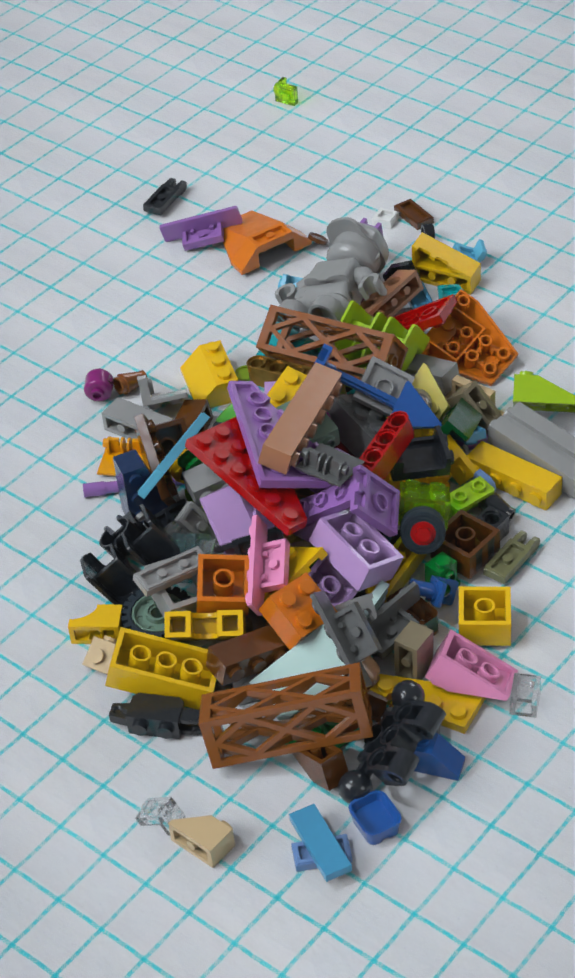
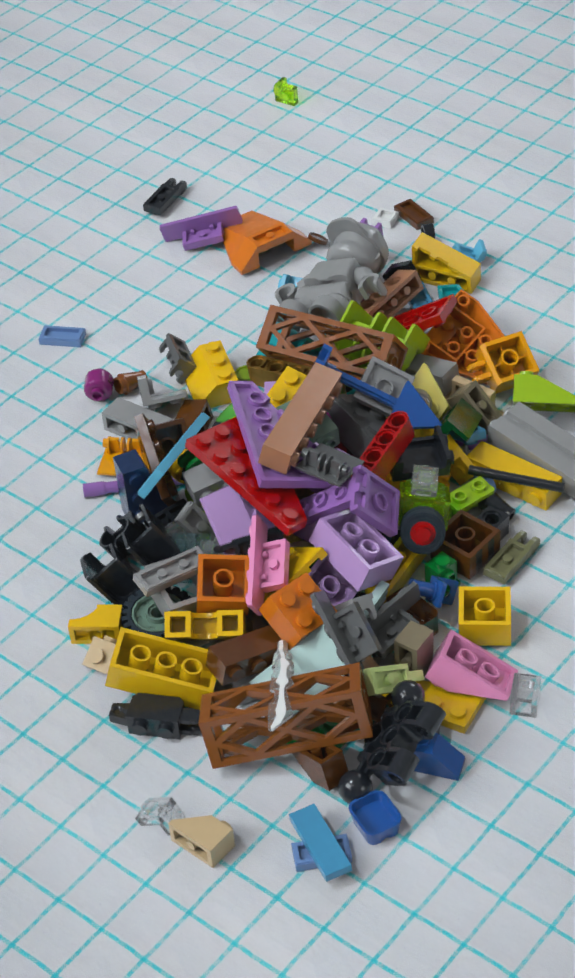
none -> medium blue tile [39,325,86,347]
none -> dark grey hinge [159,333,196,384]
none -> clear sword [268,640,294,732]
none -> yellowish green hinge [363,663,425,696]
none -> clear bracket [411,465,439,497]
none -> light orange hinge [466,331,540,394]
none -> black bar [468,465,565,493]

